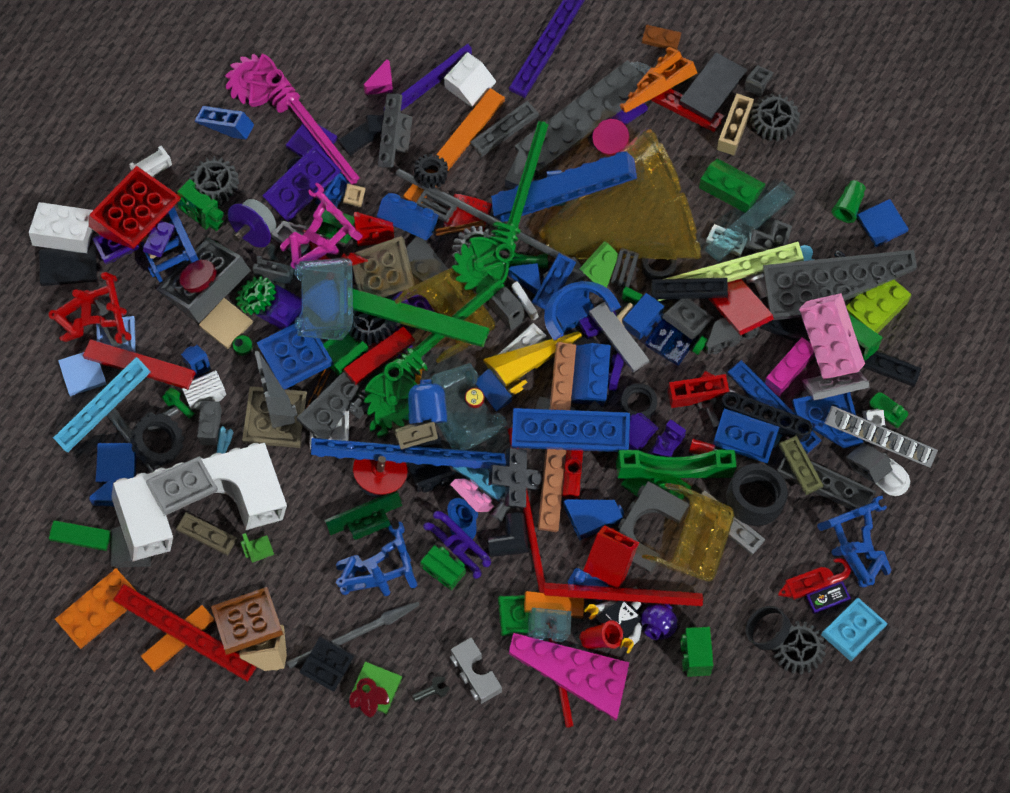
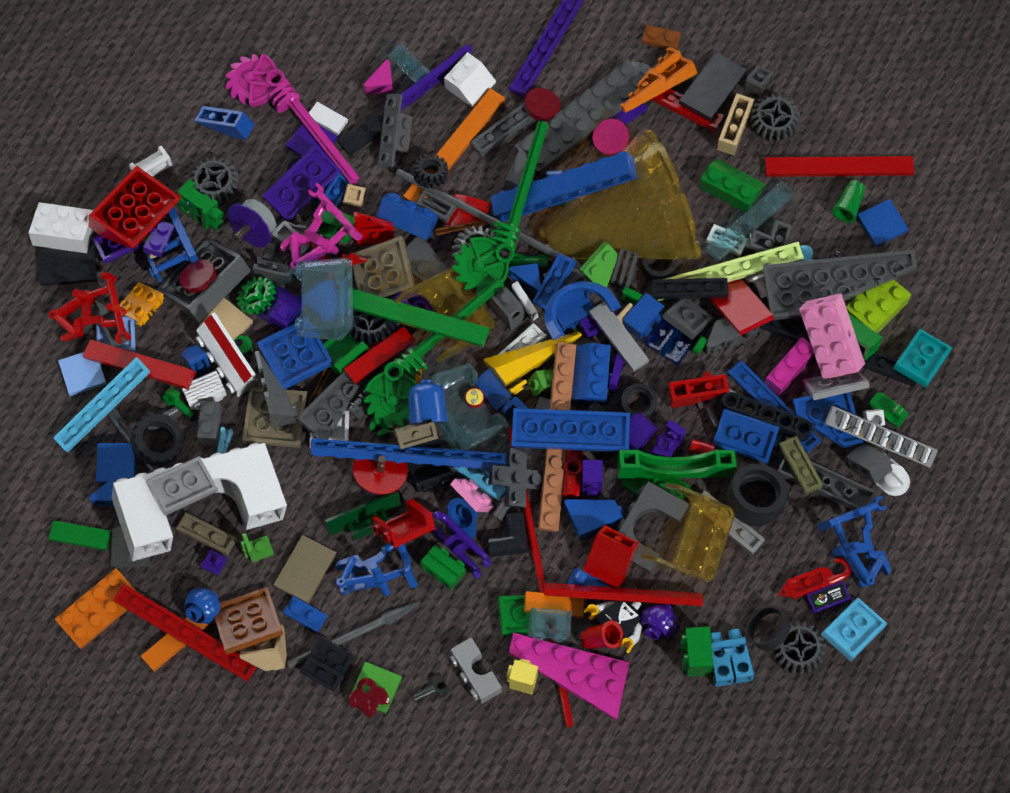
none -> light orange hinge [119,282,164,327]
none -> blue plant [184,588,221,624]
none -> white slope [196,312,257,397]
none -> dark purple tile [200,549,228,576]
none -> dark tan tile [274,535,337,604]
none -> blue plate [283,596,327,633]
none -> white tile [309,102,348,136]
none -> red panel [372,498,435,548]
none -> clear light blue brick [388,43,431,83]
none -> blue bracket [502,396,529,418]
none -> light yellow brick [507,659,538,695]
none -> dark red tile [524,88,561,121]
none -> bright green bracket [527,369,553,396]
none -> dark purple brick [582,460,603,497]
none -> dark azure hips [711,629,754,687]
none -> red tile [765,156,914,177]
none -> teal tile [893,329,952,388]

